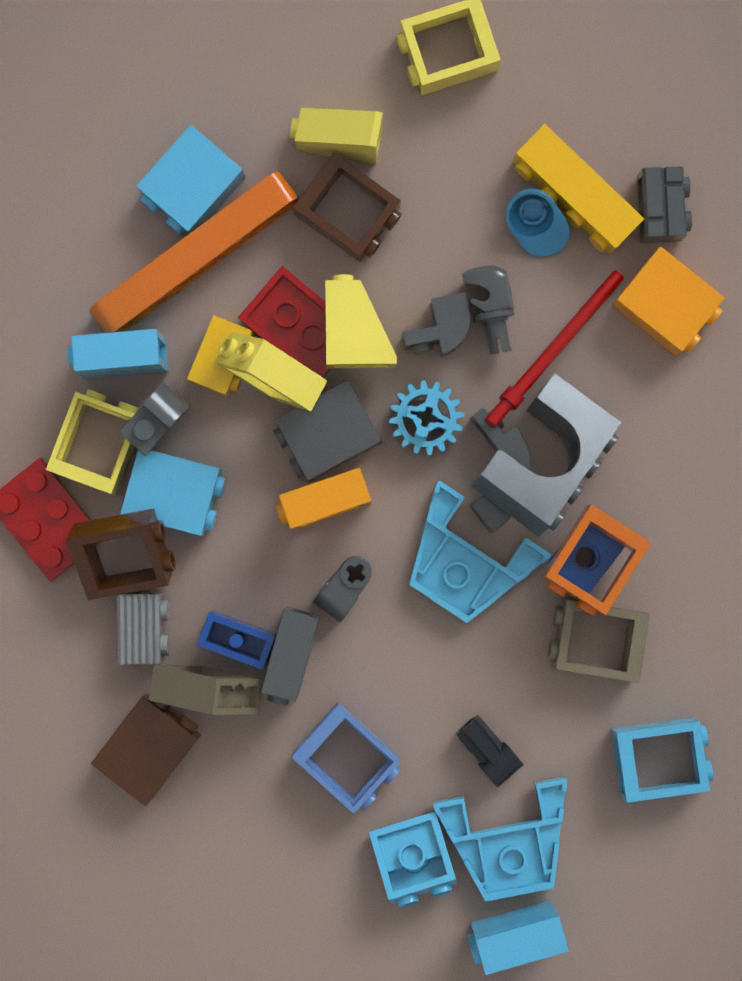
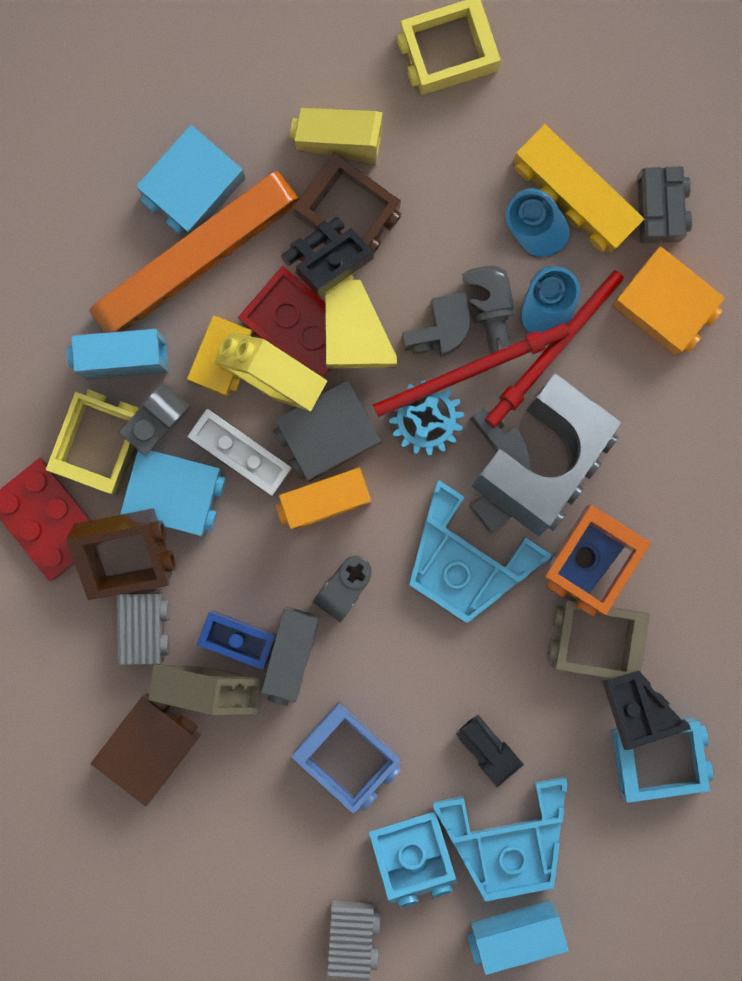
none -> white plate [187,409,292,496]
none -> black plate [281,217,374,297]
none -> light grey brick [327,900,380,981]
none -> red bar [373,322,570,417]
none -> dark azure cap [521,266,580,333]
none -> black wing [602,671,691,750]

